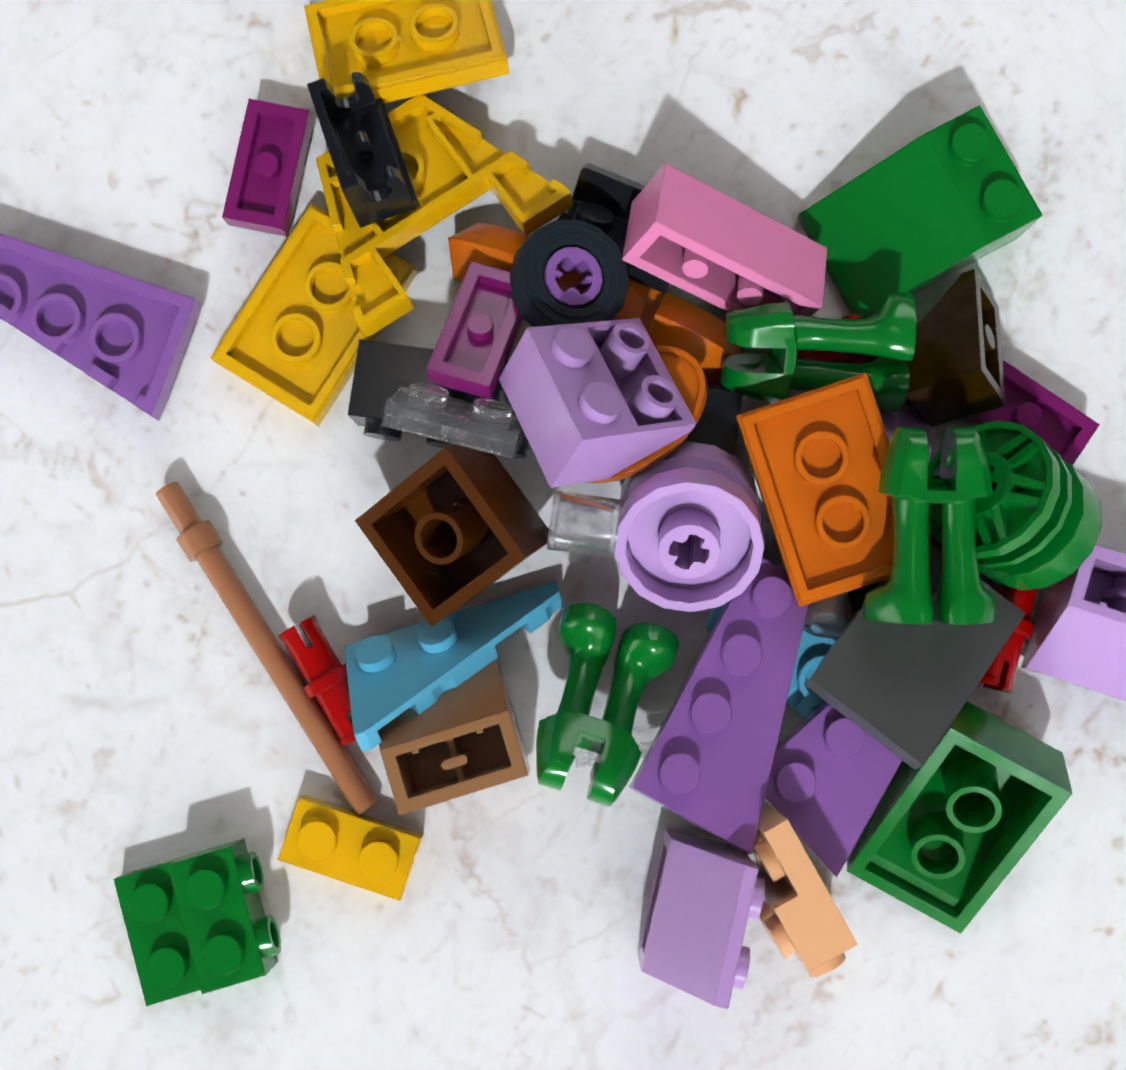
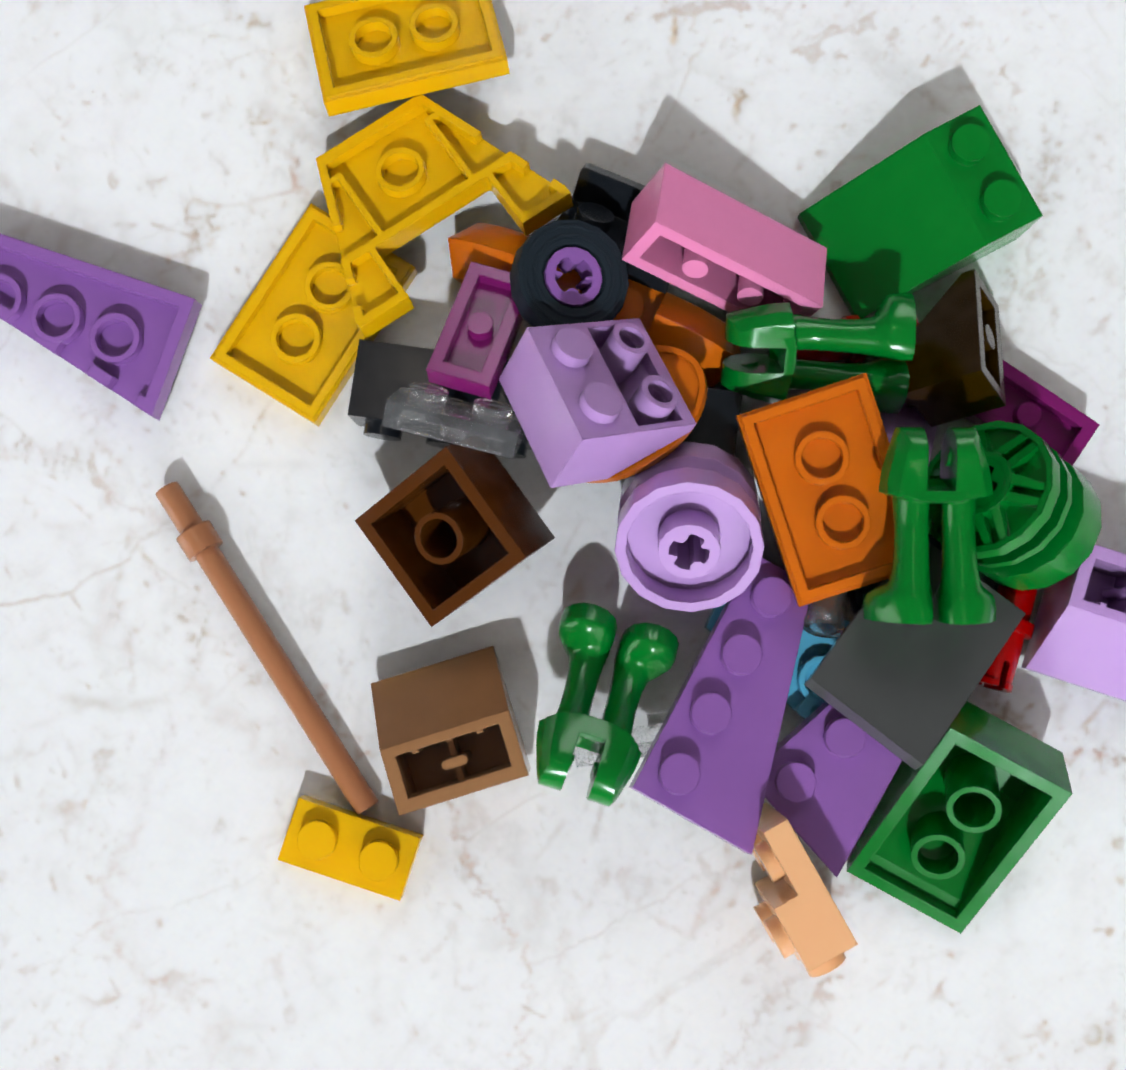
green plate [113,838,281,1006] -> none
magenta plate [222,99,314,237] -> none
red pin [278,615,356,747] -> none
black hinge [307,72,420,228] -> none
medium azure wing [344,581,564,752] -> none
clear piece [547,490,622,564] -> none
lavender slope [638,829,765,1009] -> none

